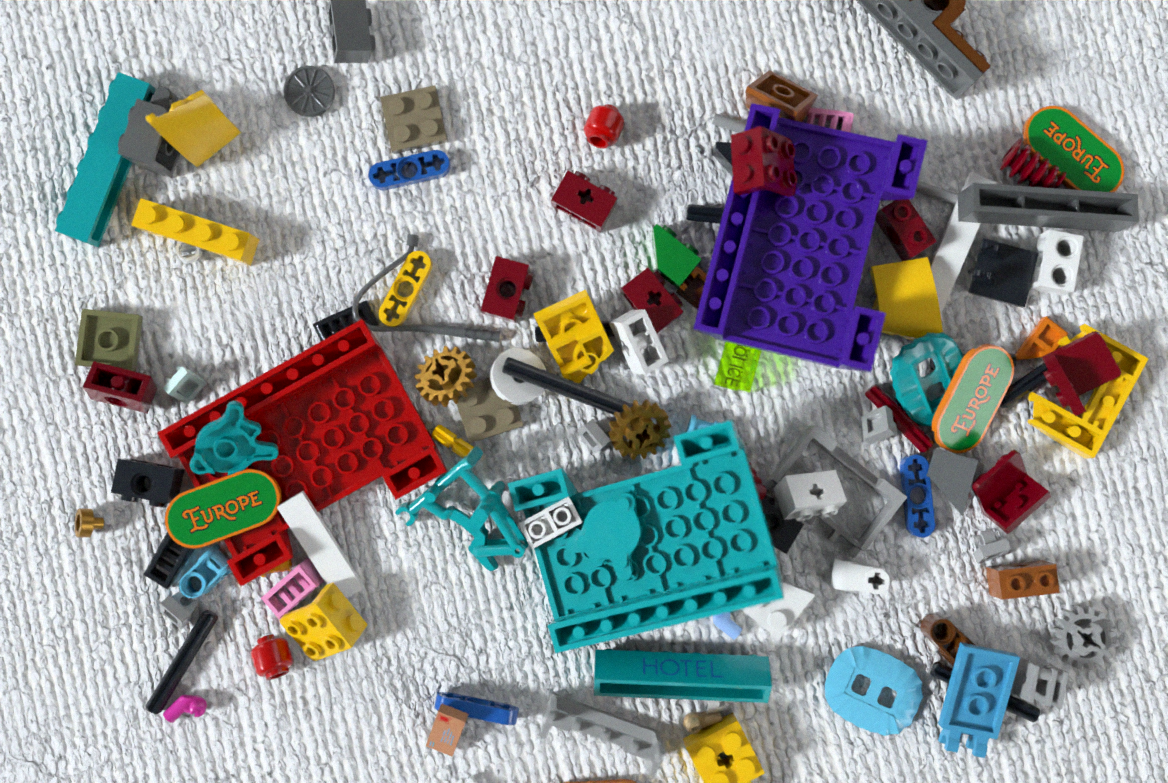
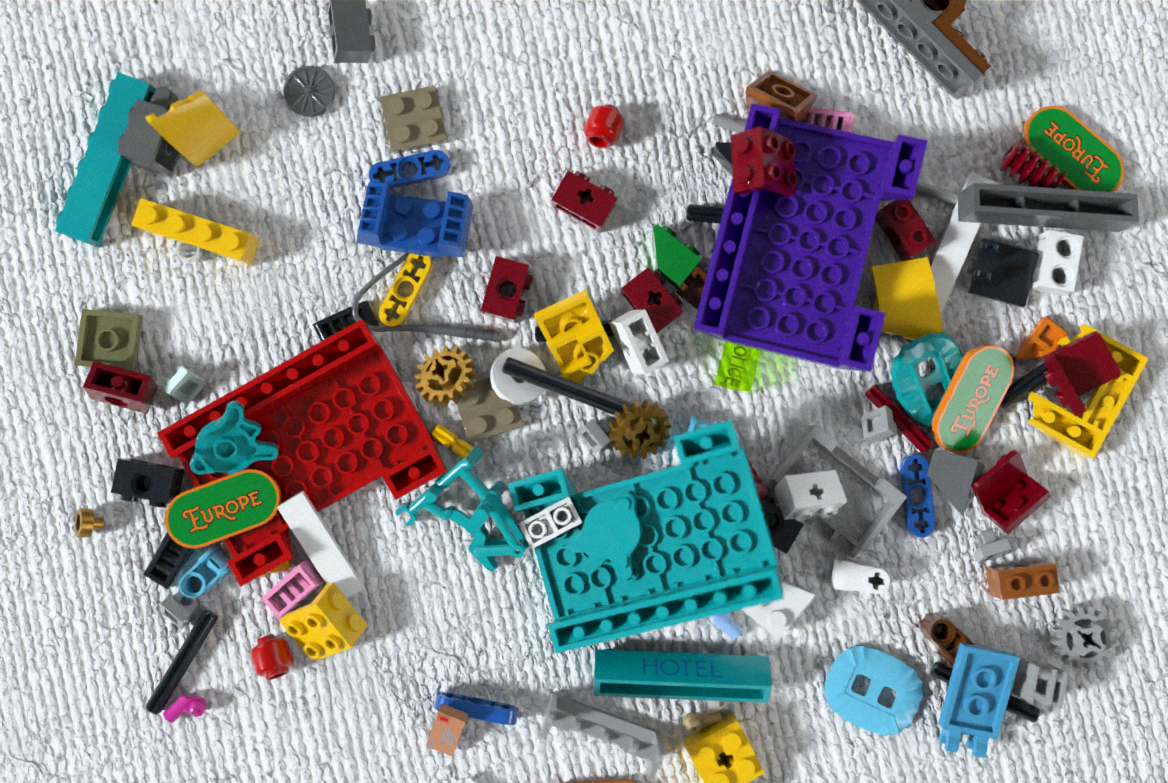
none -> blue plate [357,182,473,258]

